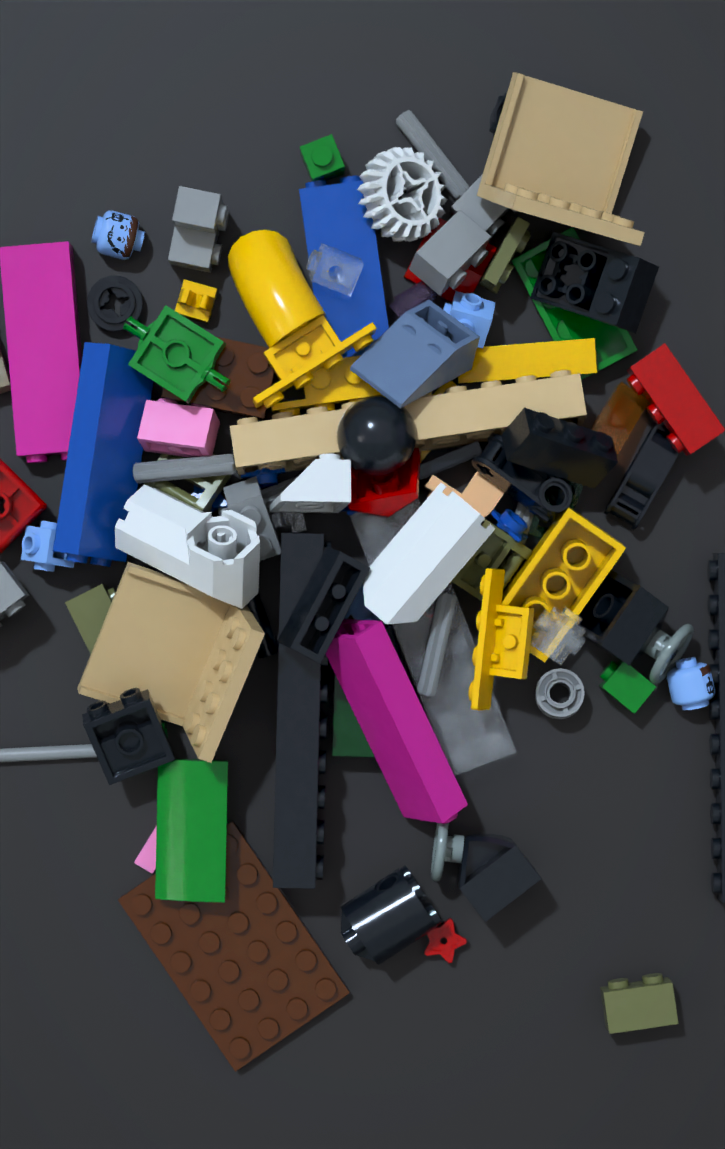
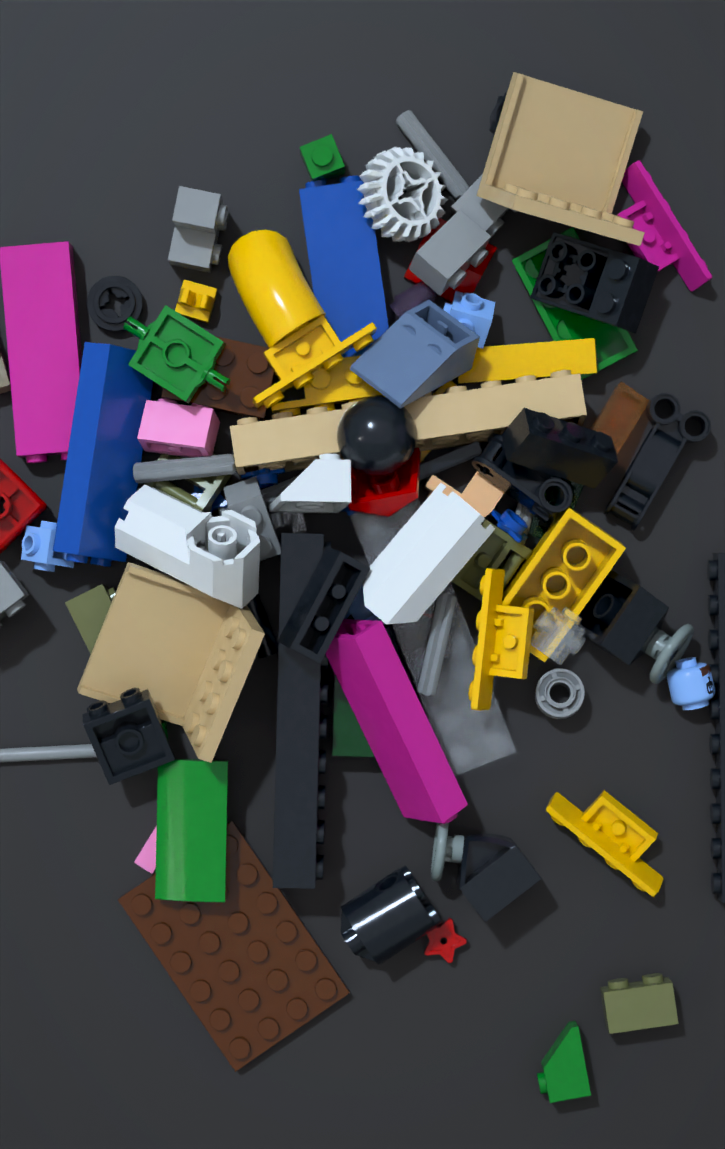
light blue head [91,210,145,260] -> none
clear brick [306,243,364,297] -> none
olive plate [479,217,531,294] -> none
green brick [599,660,656,714] -> none
red brick [626,343,725,456] -> none
none -> green slope [537,1021,591,1103]
none -> yellow bracket [546,790,664,897]
none -> dark pink bracket [617,160,712,292]

